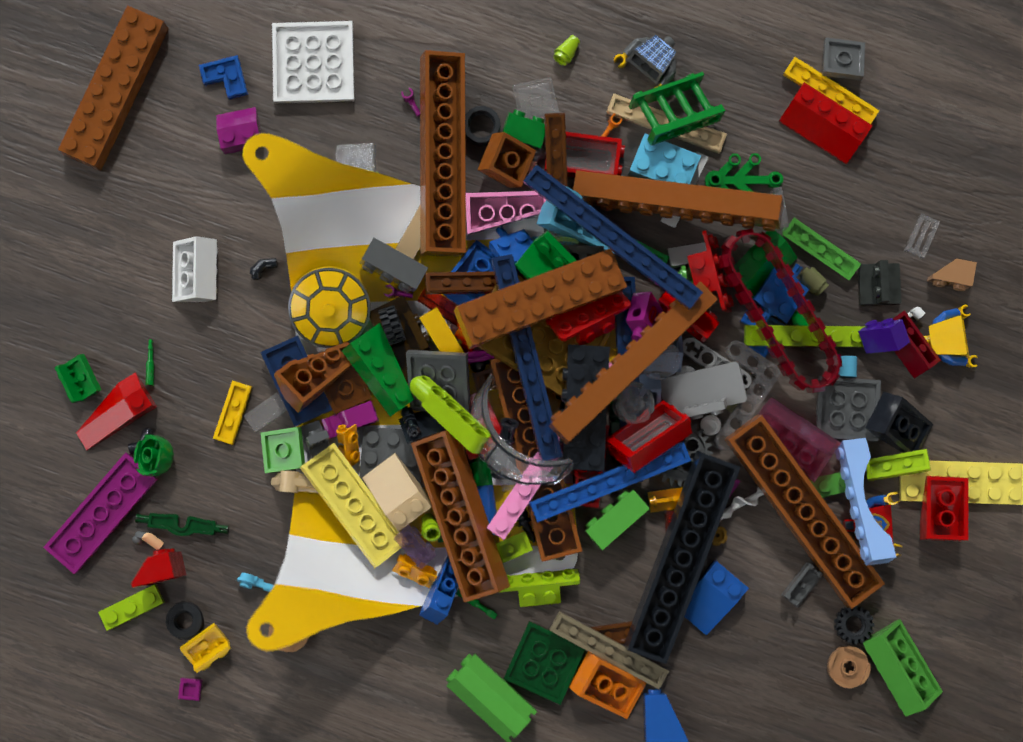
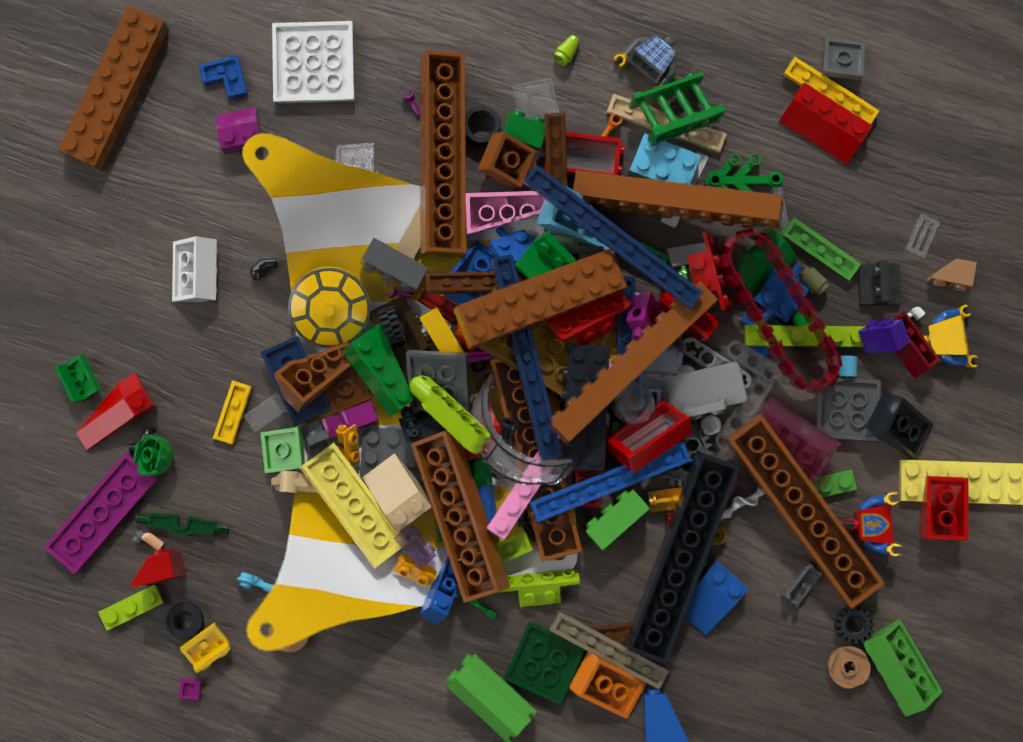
green piece [145,339,154,386] -> none
lime cone [421,513,441,541] -> none
light blue arch [835,438,896,566] -> none
lime plate [866,449,931,481] -> none

